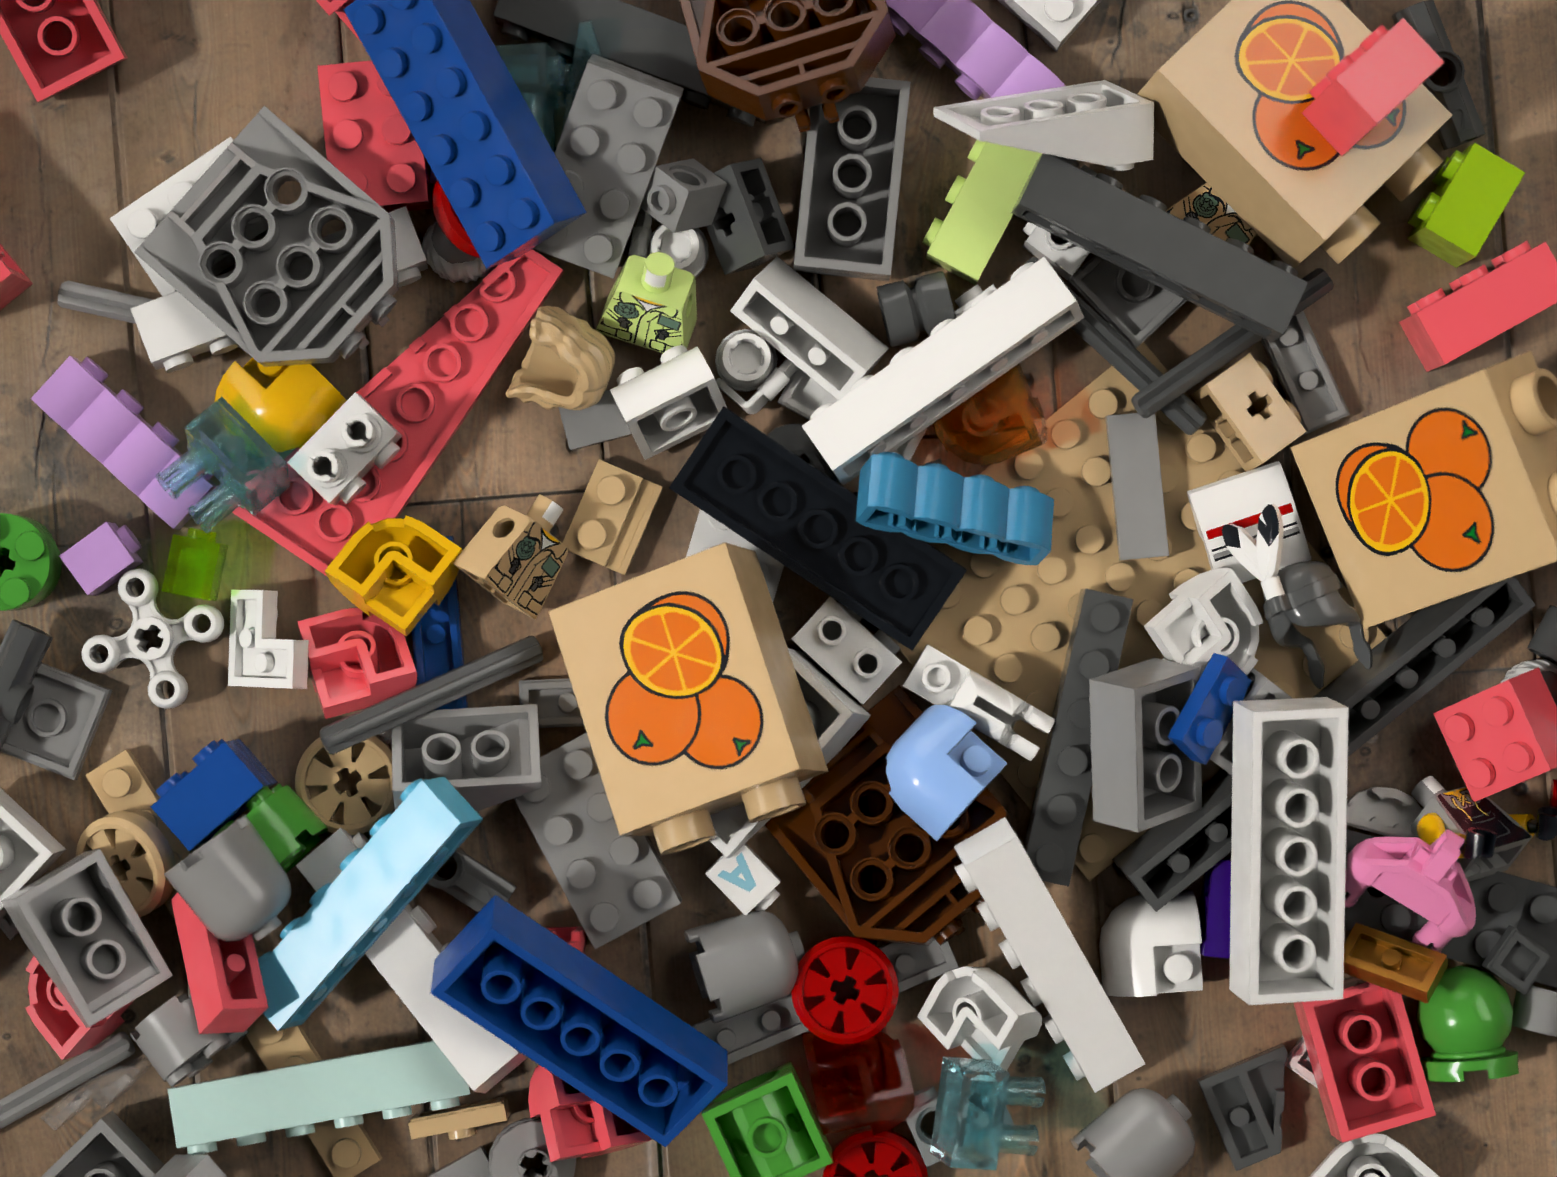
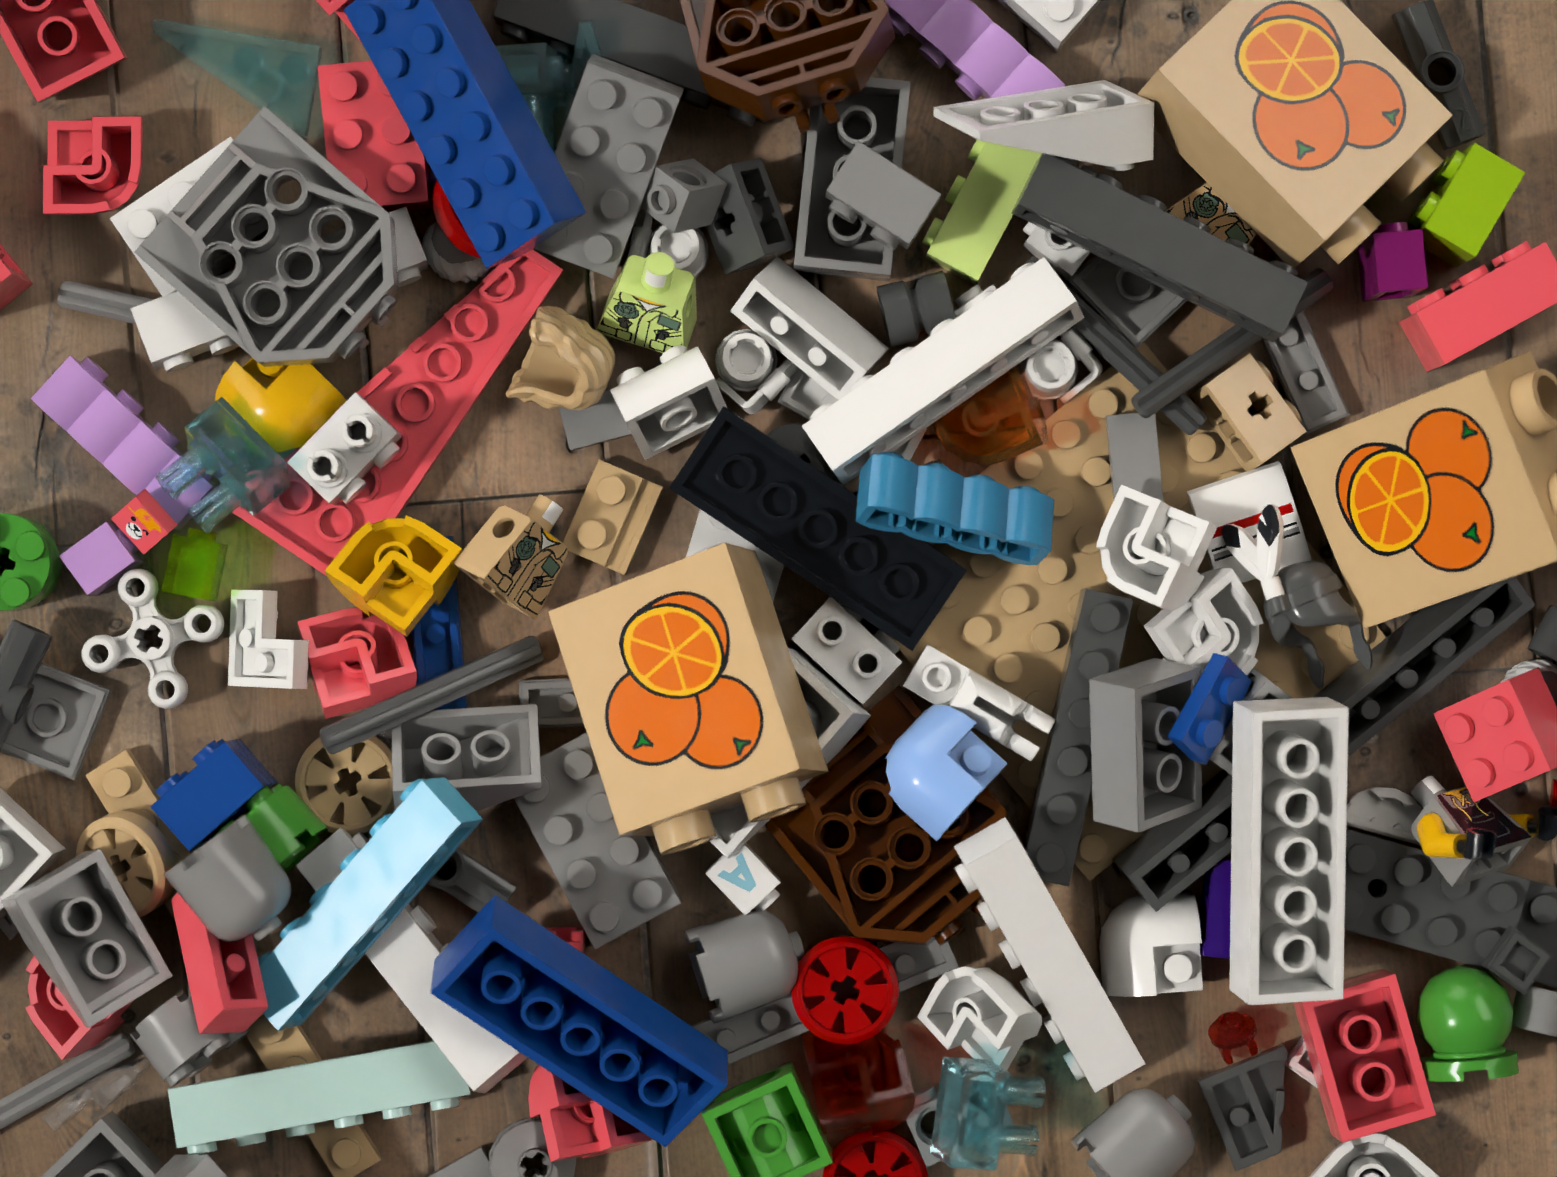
tan plate [408,1096,511,1140] -> none
coral brick [1302,18,1445,156] -> none
pearl gold plate [1344,923,1448,1004] -> none
bright pink connector [1345,829,1476,953] -> none
none -> coral brick [43,116,143,215]
none -> coral tile [111,489,178,555]
none -> clear light blue wing [152,18,322,140]
none -> light grey brick [825,141,941,250]
none -> white piece [1015,327,1103,404]
none -> white brick [1096,485,1217,611]
none -> clear red plate [1208,1011,1258,1065]
none -> magenta piece [1357,222,1428,302]

